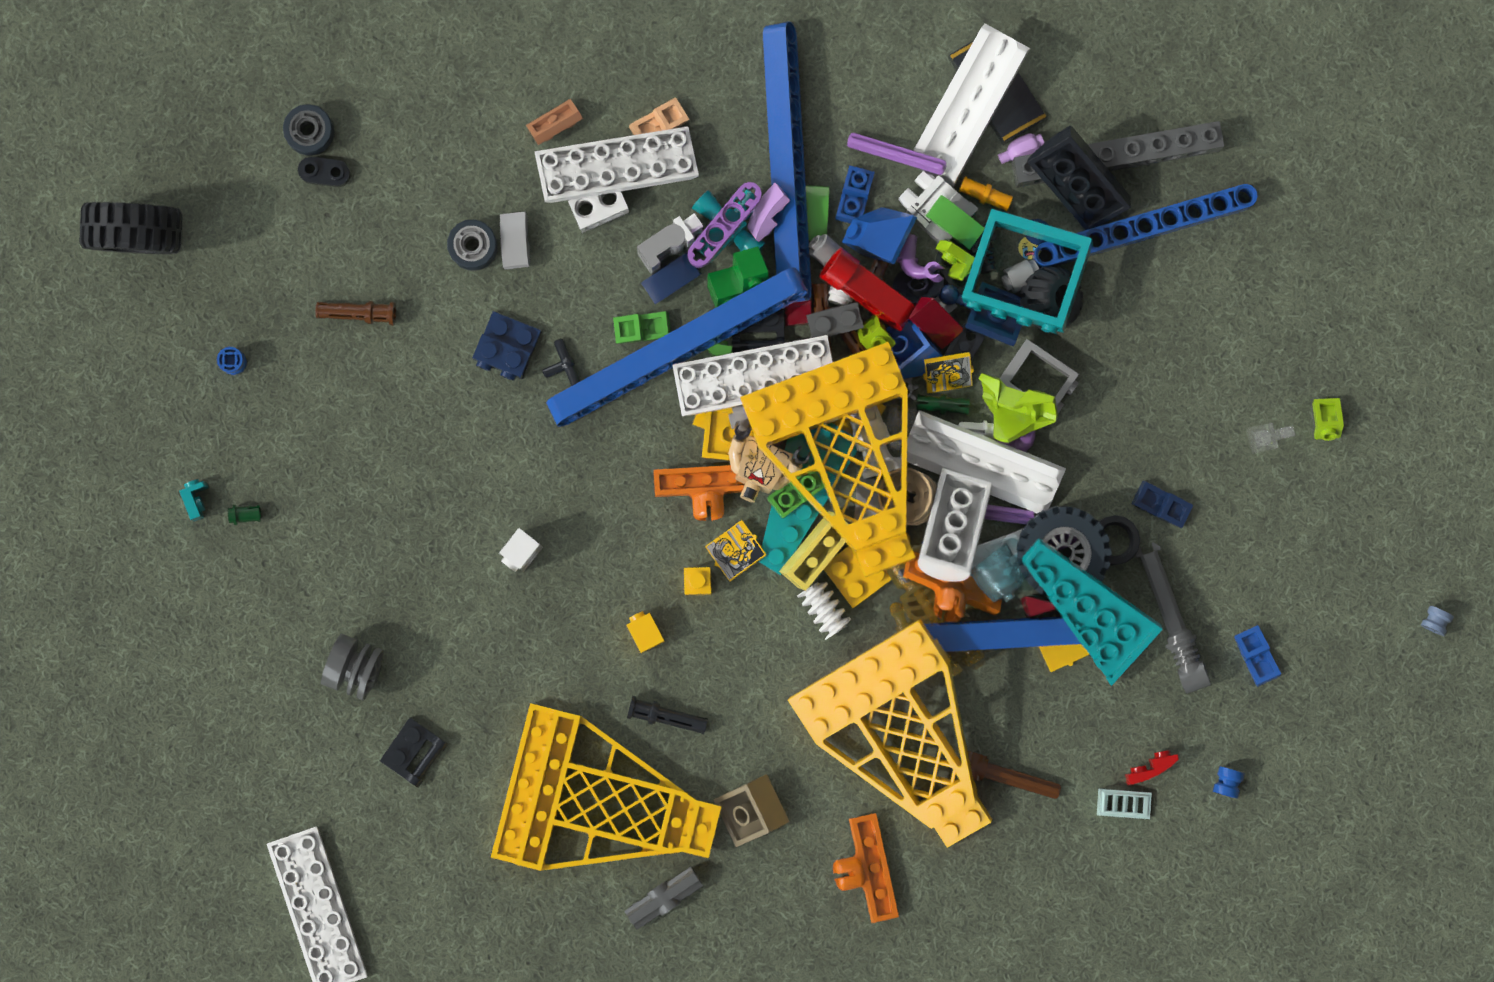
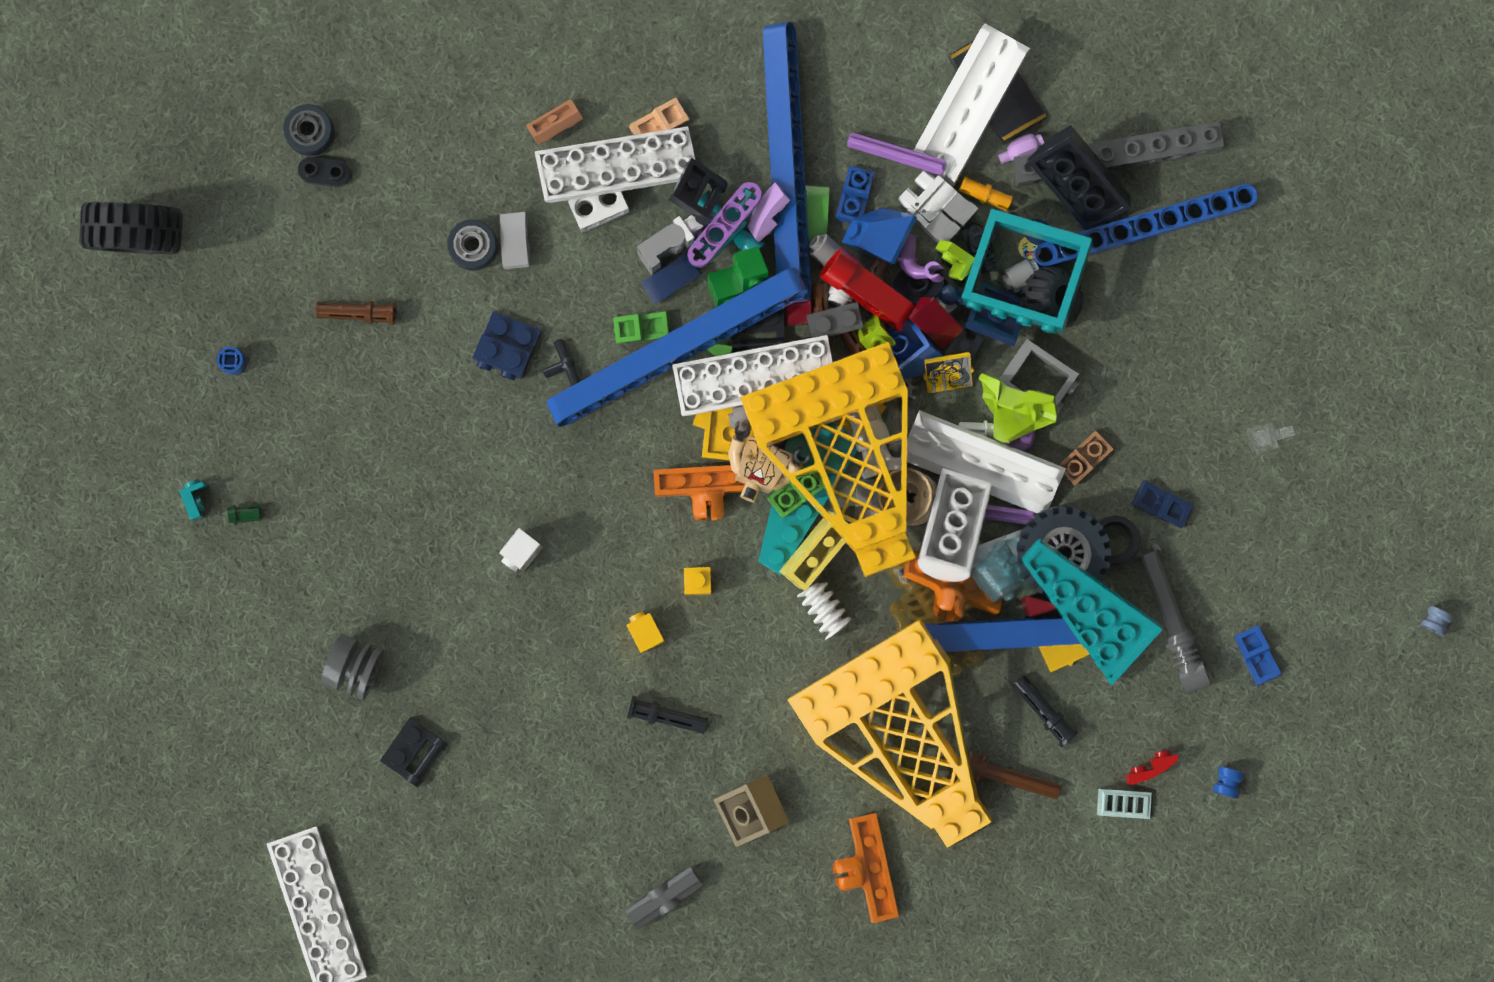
yellow wing [491,703,721,871] -> none
piece [705,520,767,582] -> none
yellow plate [824,532,911,608] -> none
dark green pin [916,394,970,415] -> none
bright green slope [926,195,985,250] -> none
lime bracket [1312,398,1344,441] -> none
none -> black plate [669,158,728,226]
none -> black pin [1012,675,1079,748]
none -> medium nougat slope [1059,430,1114,486]

